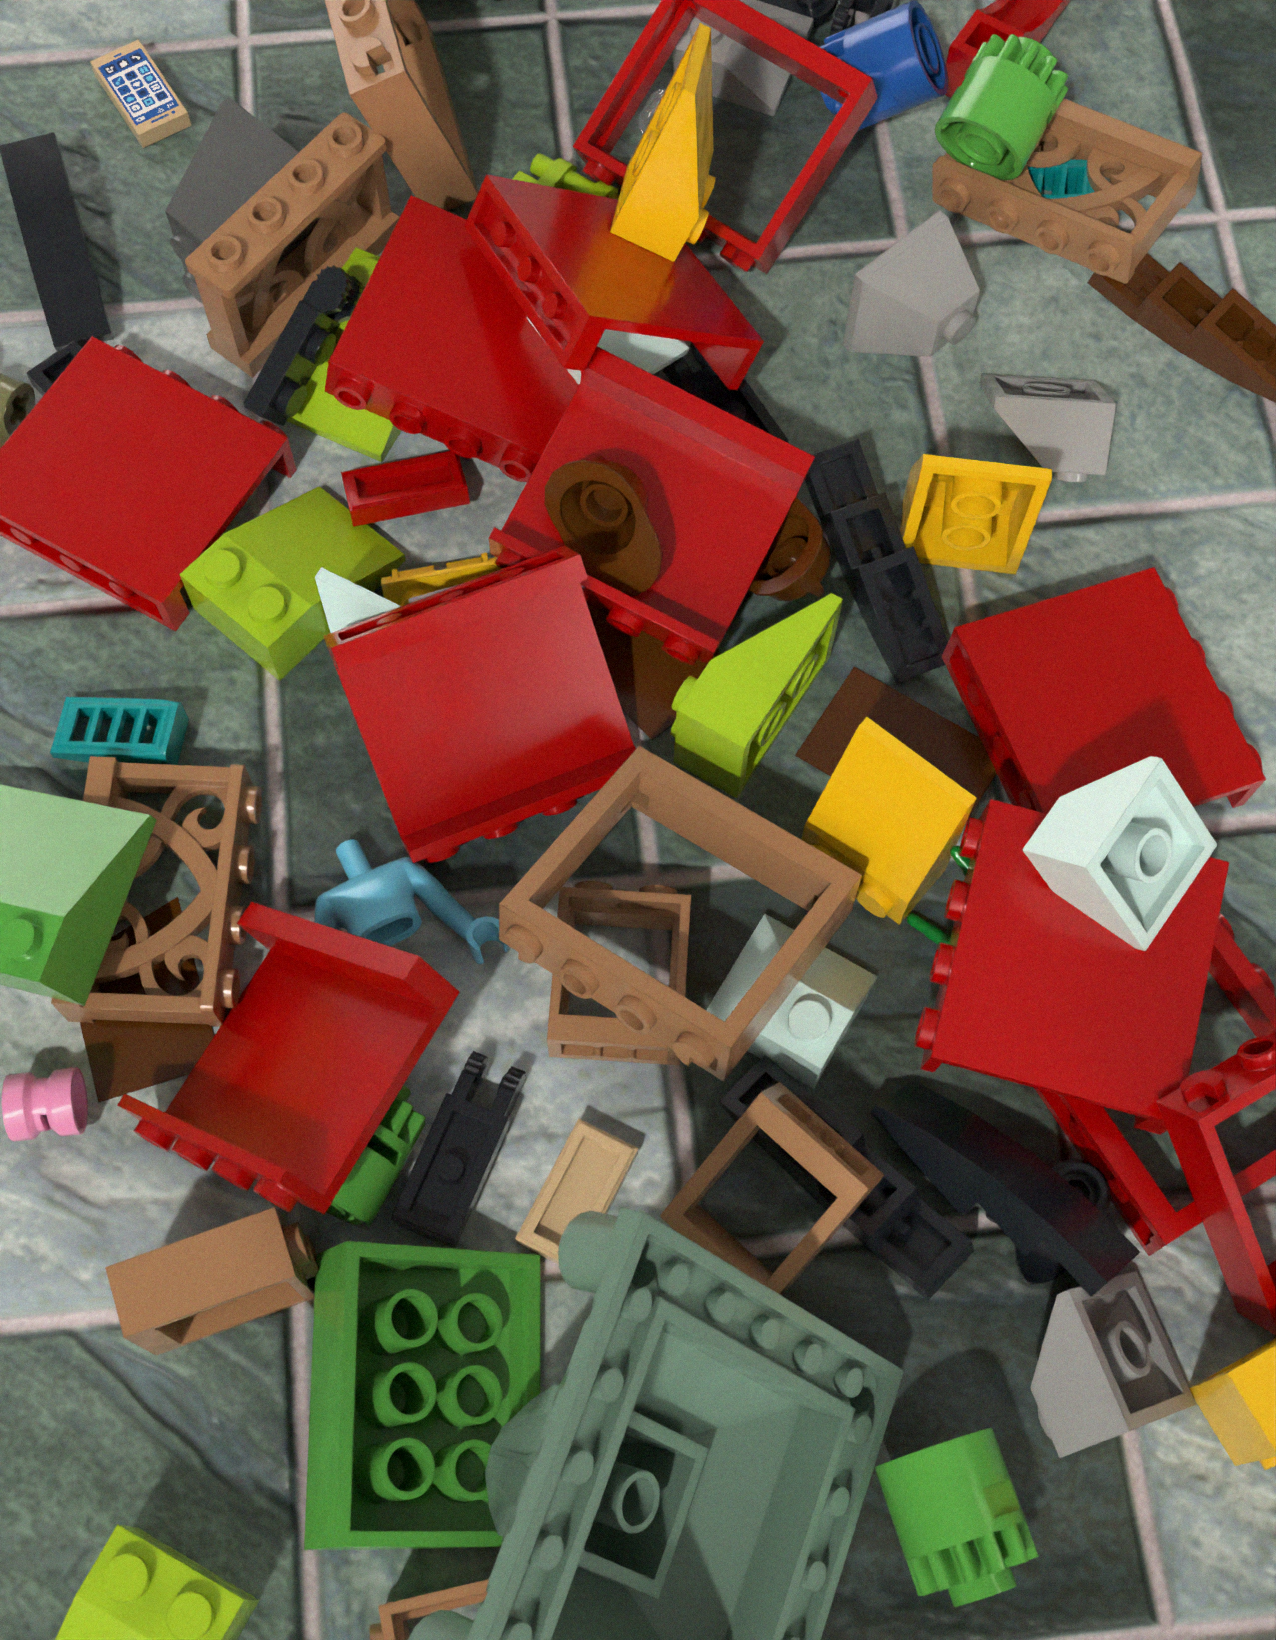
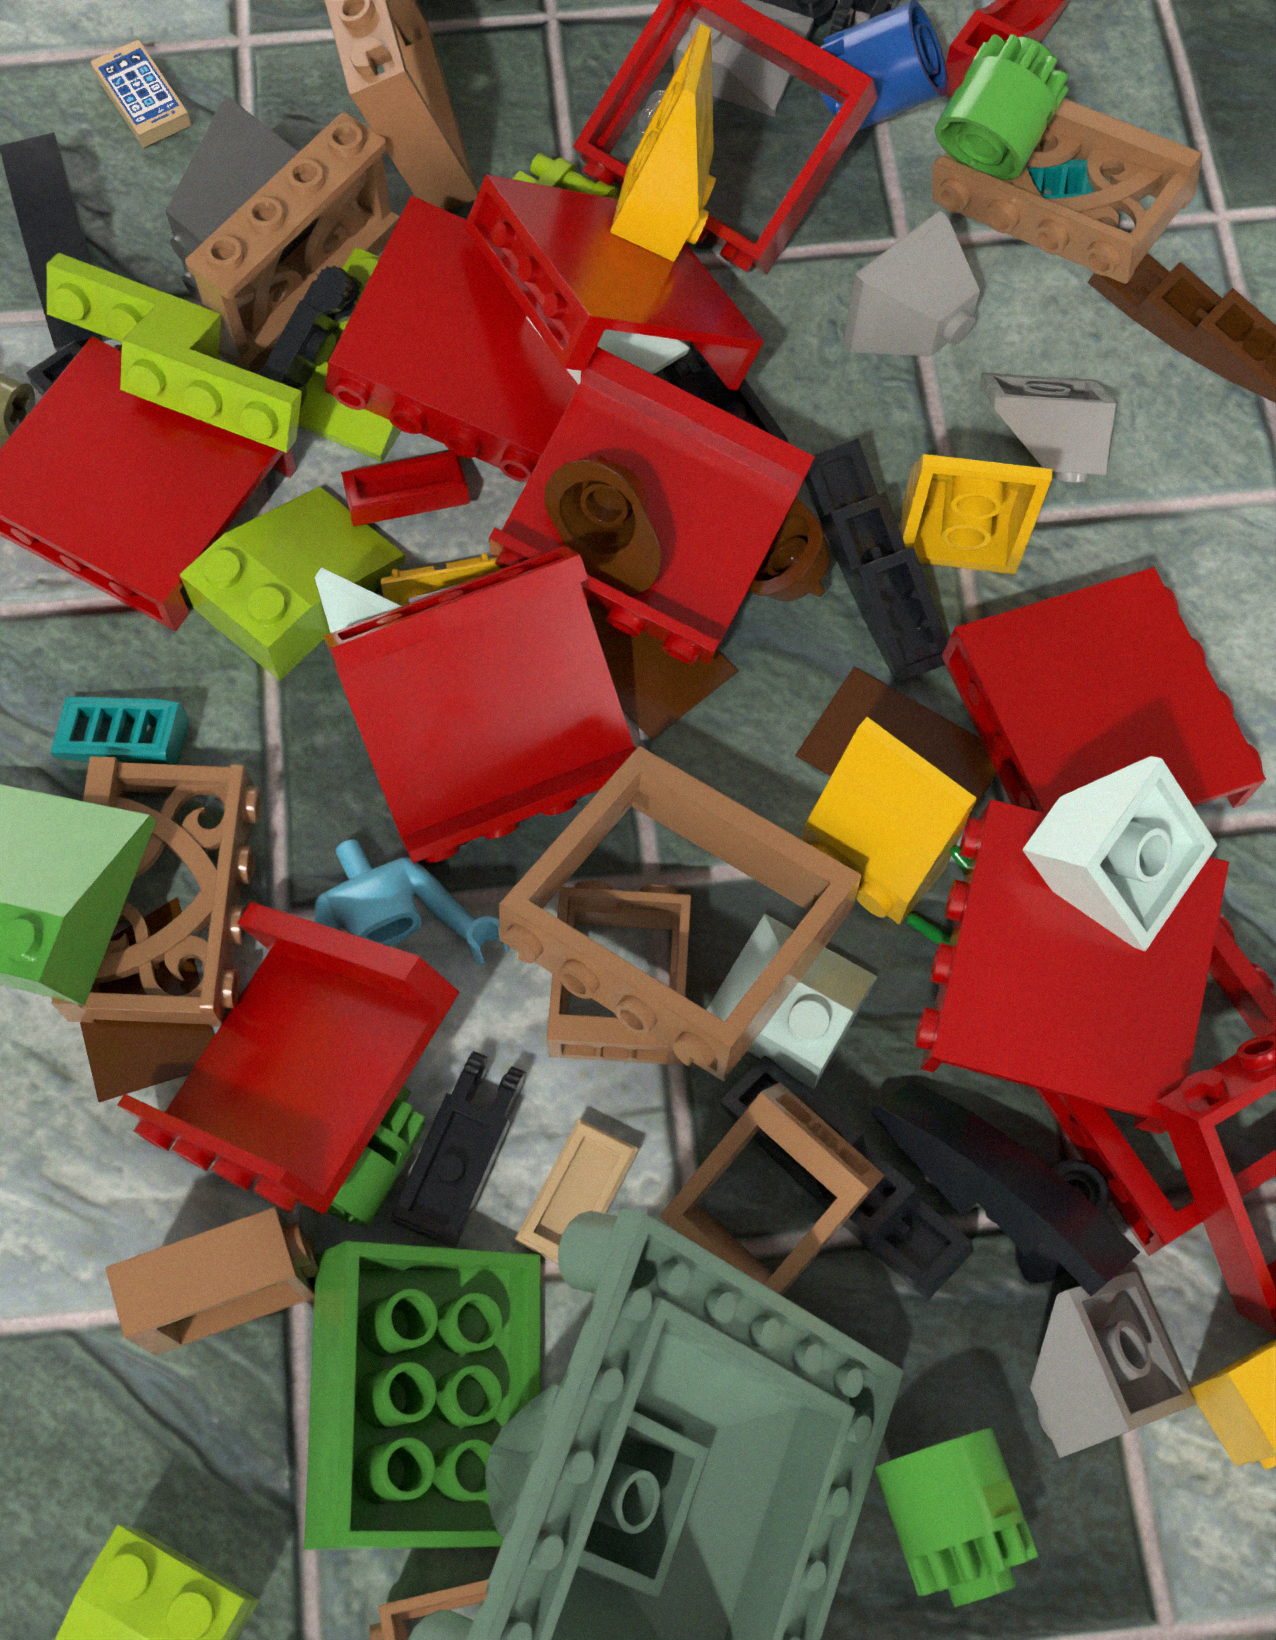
bright pink wheel [2,1067,88,1142] -> none
lime slope [670,593,843,798] -> none
none -> lime bracket [47,253,302,453]

